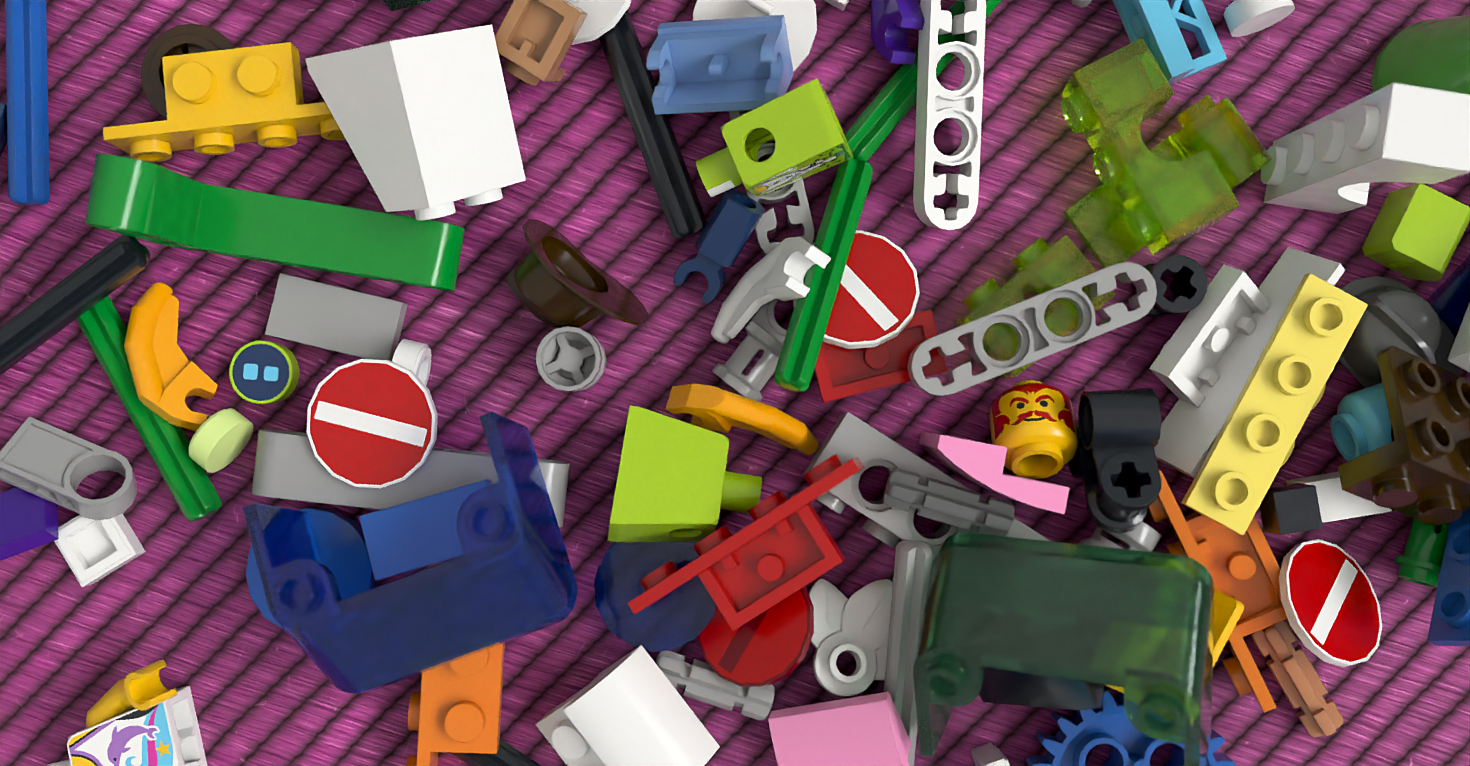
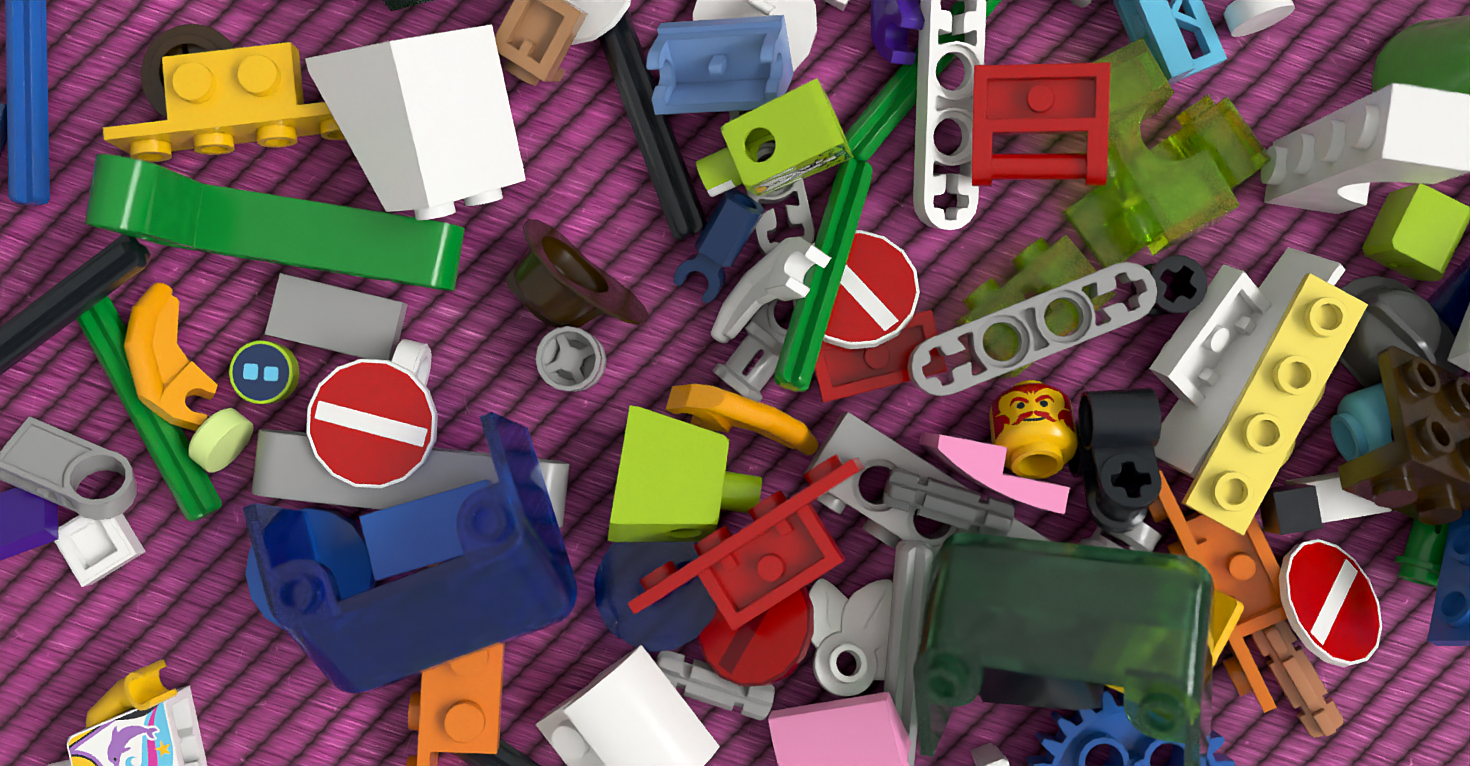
none -> red plate [972,62,1111,187]

